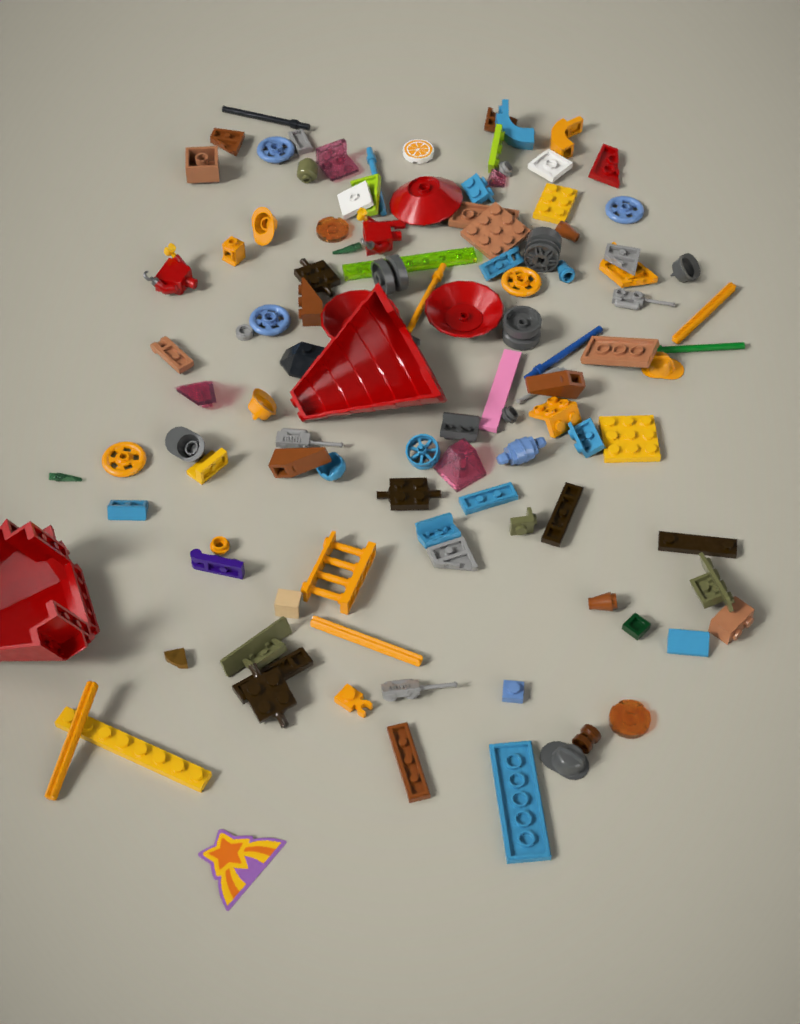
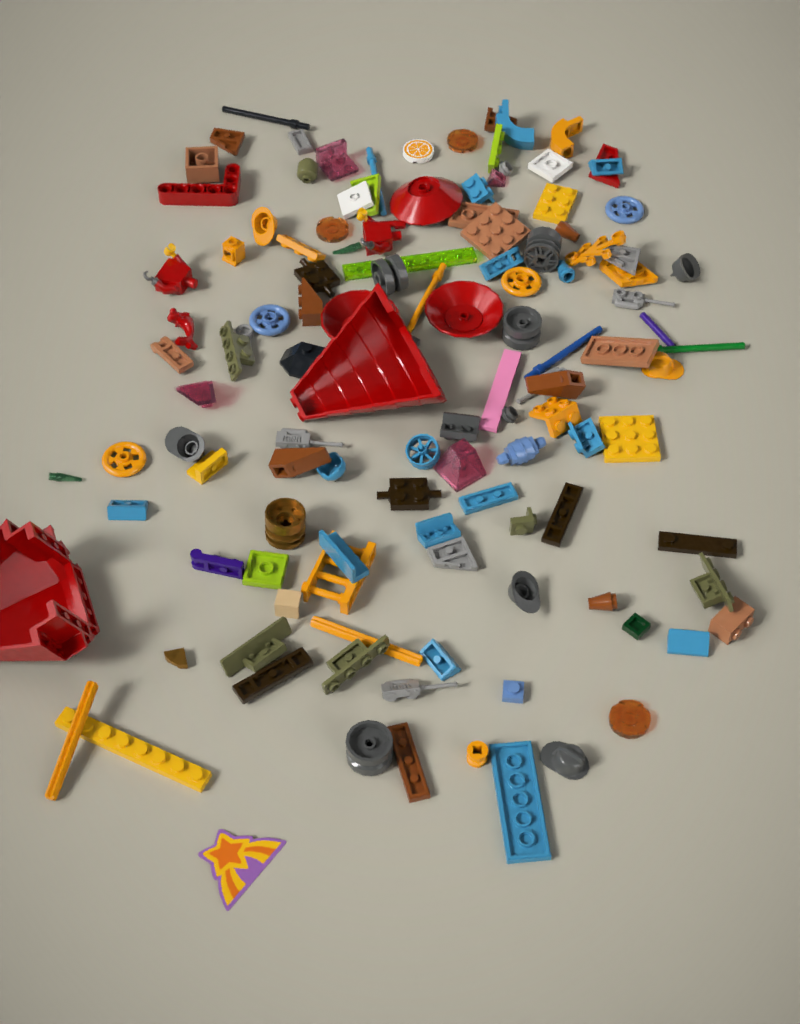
light orange plate [210,536,230,555] -> none
dark brown plate [240,663,297,728] -> none
light orange piece [248,388,277,420] -> none
medium blue plate [257,136,295,163] -> none
light orange plate [334,683,373,718] -> none
reddish brown wheel [572,724,601,754] -> none
light orange axle [672,282,736,344] -> none
none -> red beam [157,163,241,207]
none -> red animal [167,308,198,350]
none -> olive bracket [220,320,255,382]
none -> lime plate [242,550,289,590]
none -> pearl gold wheel [265,498,306,550]
none -> light orange plate [276,234,326,262]
none -> dark azure panel [319,530,369,584]
none -> olive bracket [321,634,390,695]
none -> dark grey wheel [346,720,393,776]
none -> dark azure slope [418,639,462,681]
none -> clear orange tile [447,129,478,153]
none -> light orange wheel [466,741,488,768]
none -> dark grey piece [508,571,540,614]
none -> light orange plant [565,230,626,267]
none -> dark azure slope [588,158,624,176]
none -> dark purple bar [640,312,676,346]

